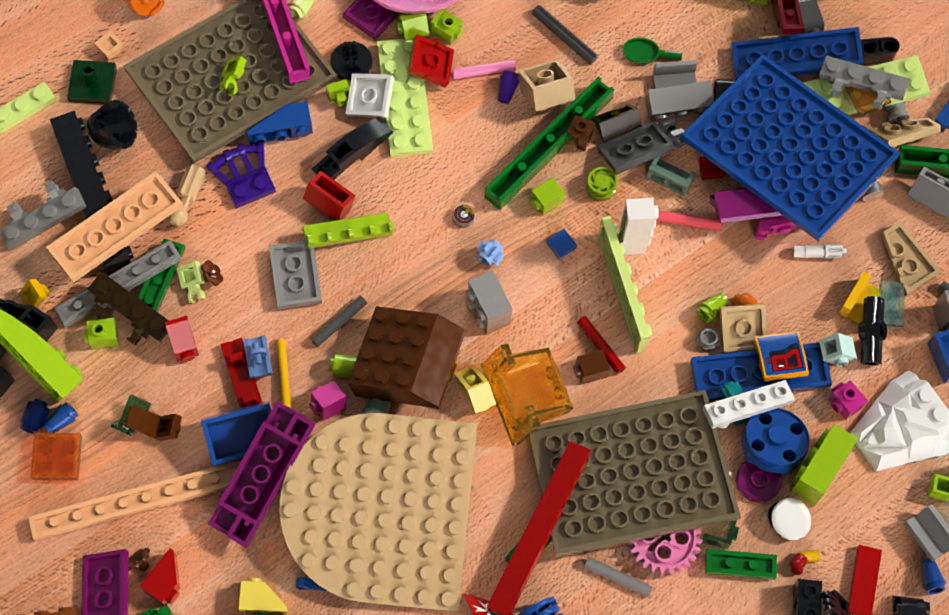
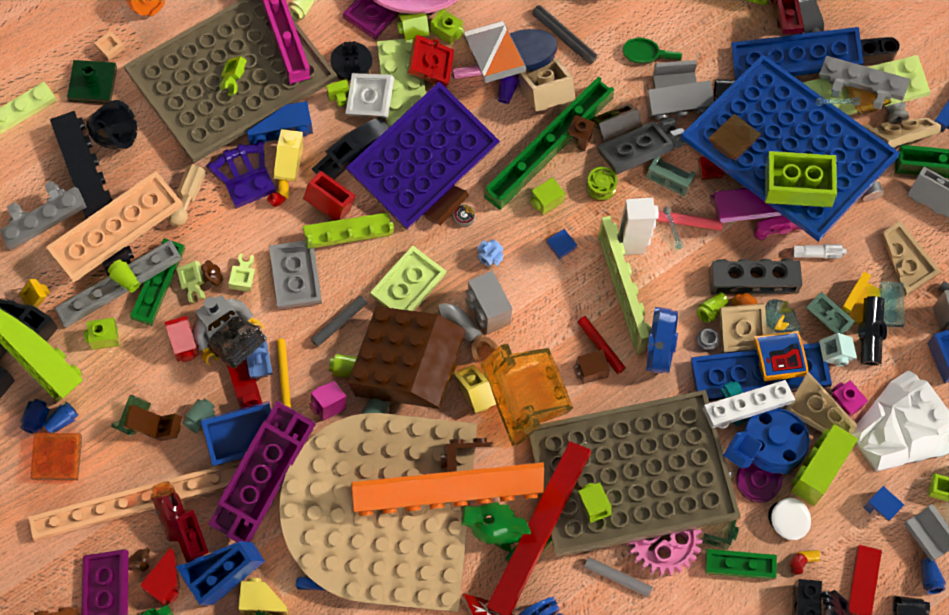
dark brown hinge [88,271,169,346] -> none
none -> lime cone [108,260,140,293]
none -> dark red plate [151,481,209,563]
none -> blue wedge [175,541,265,605]
none -> sand green brick [182,398,215,433]
none -> light grey torso [192,295,264,366]
none -> clear smoke brick [207,316,267,368]
none -> yellowish green plate [228,254,255,292]
none -> arm [267,179,289,207]
none -> light yellow slope [274,129,303,181]
none -> dark purple plate [346,81,500,230]
none -> orange slope [351,462,544,517]
none -> yellowish green plate [370,245,447,311]
none -> reddish brown tile [424,186,469,226]
none -> light grey piece [429,303,499,362]
none -> reddish brown bracket [440,438,493,472]
none -> green piece [461,502,531,552]
none -> tile [463,21,526,83]
none -> dark blue tile [510,29,557,72]
none -> lime brick [578,482,612,524]
none -> blue piece [646,307,678,374]
none -> clear light blue hinge [663,206,684,249]
none -> clear orange piece [709,114,761,161]
none -> dark grey brick [709,259,802,294]
none -> blue panel [723,431,762,469]
none -> lime brick [765,151,837,207]
none -> clear light blue hair [765,299,801,333]
none -> tan wing [786,372,857,435]
none -> sand green hinge [806,291,855,335]
none -> clear light blue hinge [815,97,861,106]
none -> blue panel [863,486,904,521]

